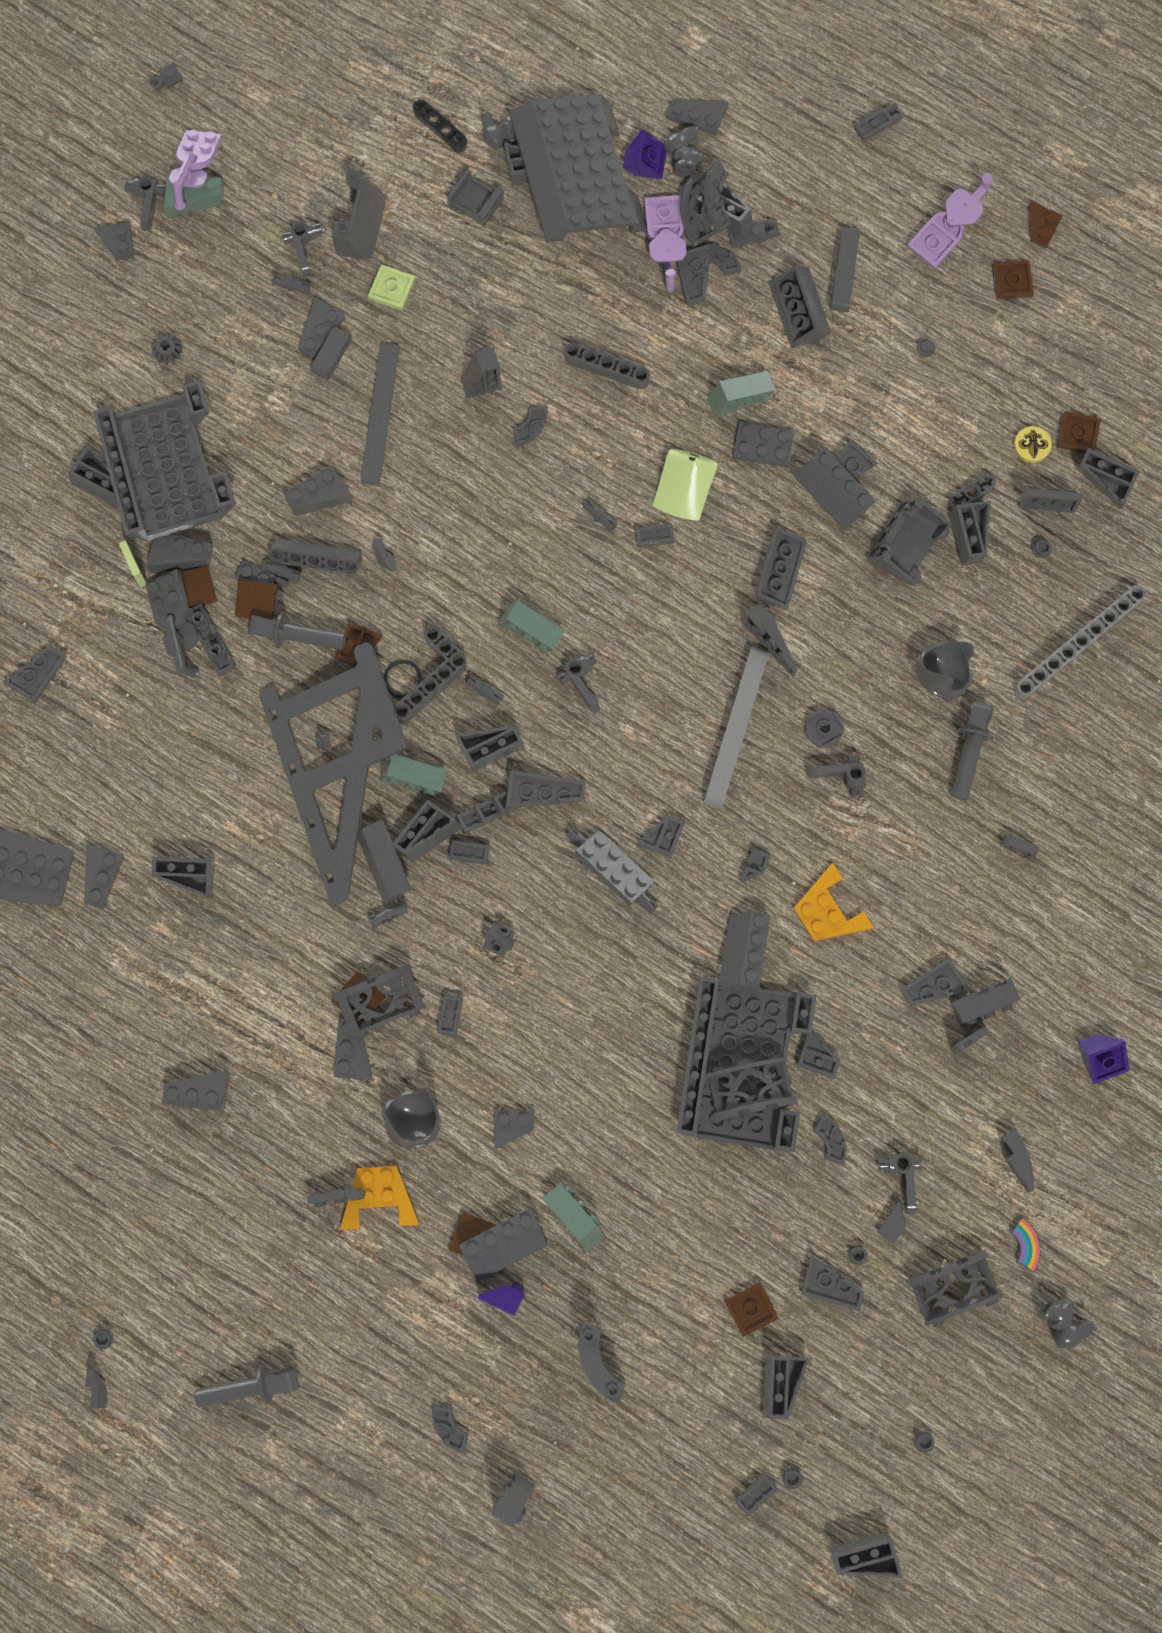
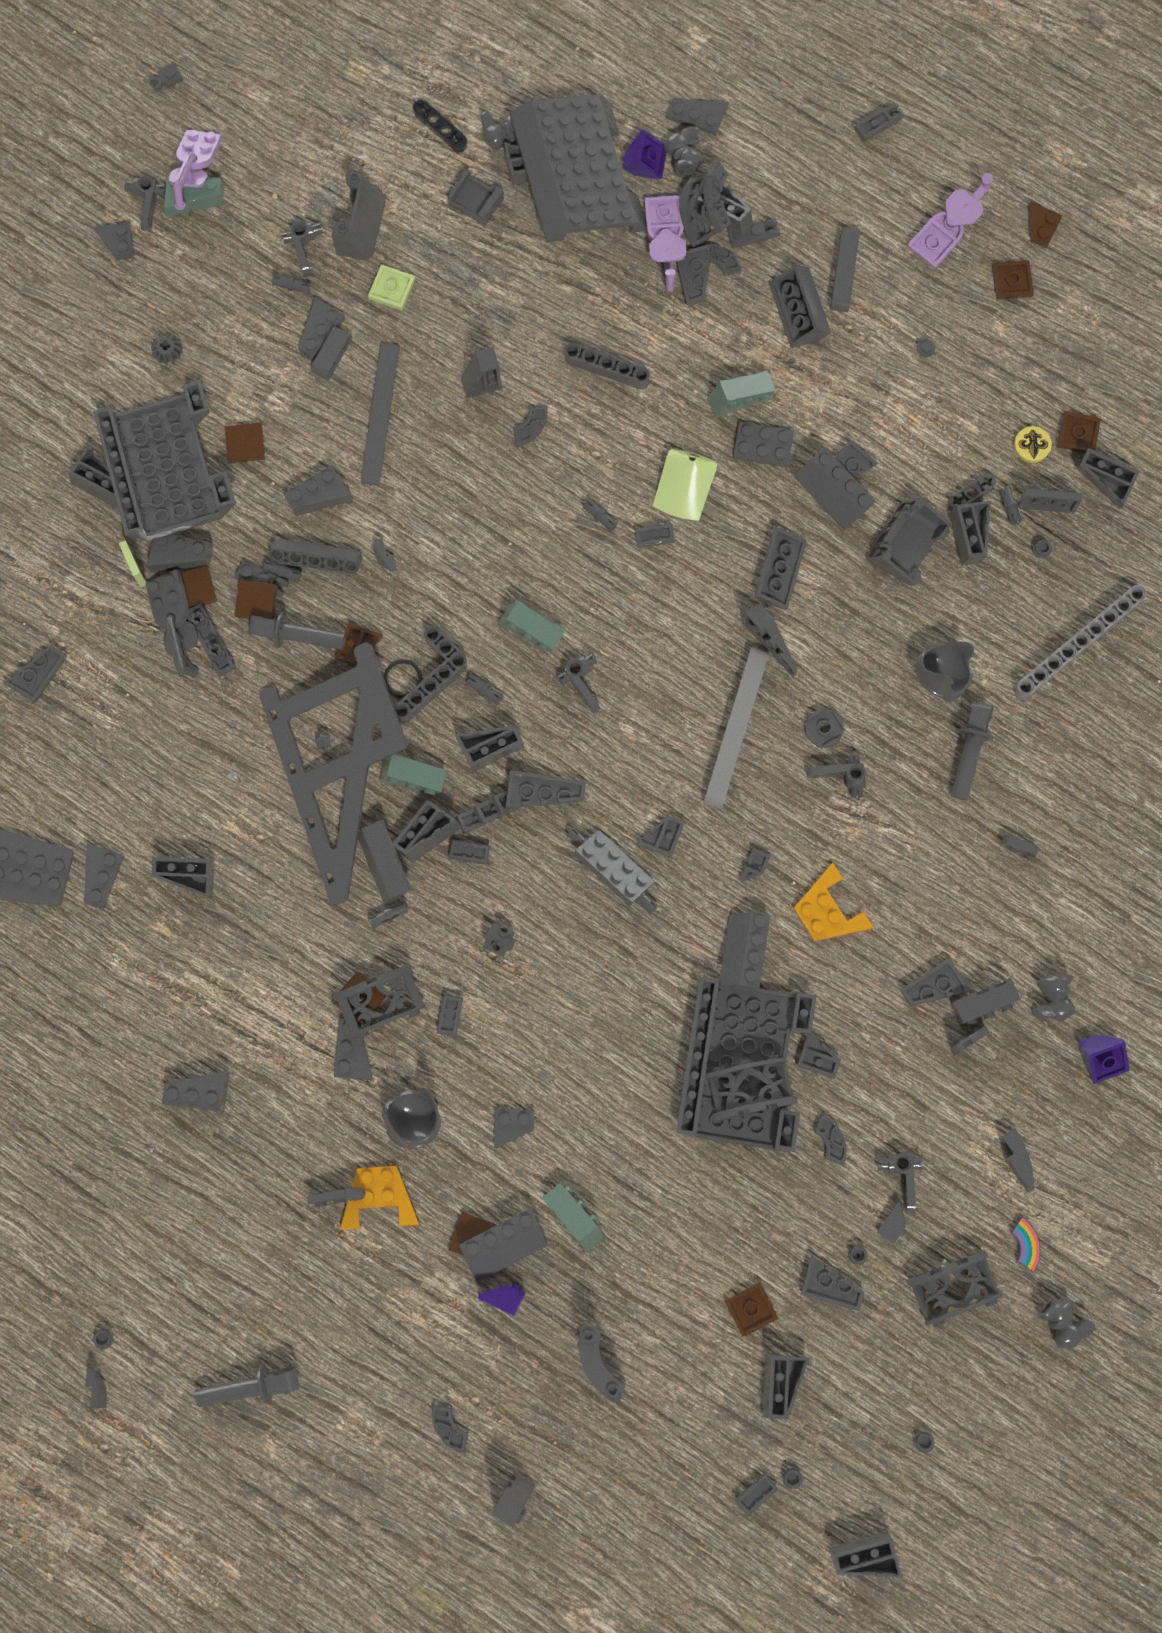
none -> reddish brown tile [225,422,266,463]
none -> dark grey pin [999,486,1022,525]
none -> dark grey animal [1032,973,1075,1021]

